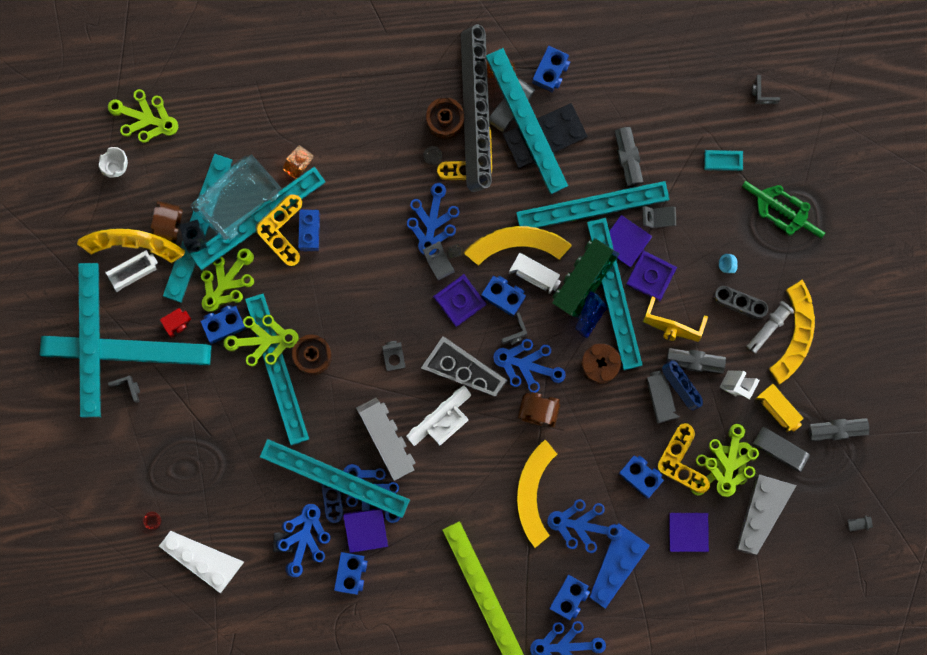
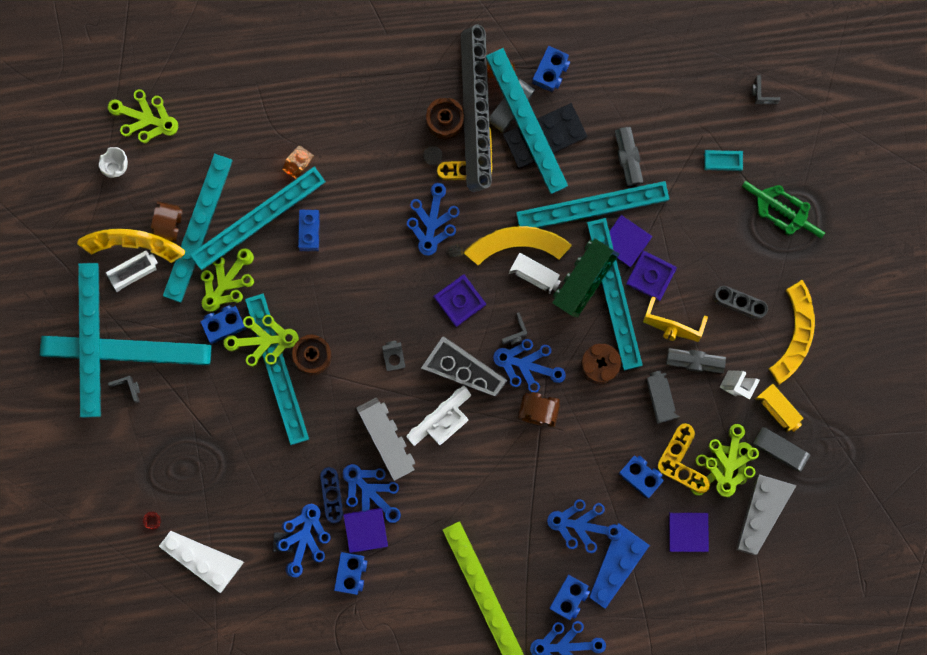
red brick [160,308,192,338] -> none
black brick [180,219,207,253] -> none
clear light blue windscreen [190,154,282,241] -> none
yellow beam [256,194,302,266] -> none
teal plate [260,439,410,518] -> none
dark grey bracket [423,241,455,280] -> none
blue brick [481,276,526,317] -> none
yellow tile [517,440,557,548] -> none
clear blue wing [576,291,608,338] -> none
dark grey bracket [643,206,676,228] -> none
dark blue beam [662,360,703,410] -> none
medium azure tile [719,254,737,273] -> none
light grey pin [746,301,794,354] -> none
dark grey piece [809,418,869,441] -> none
dark grey pin [847,515,873,532] -> none

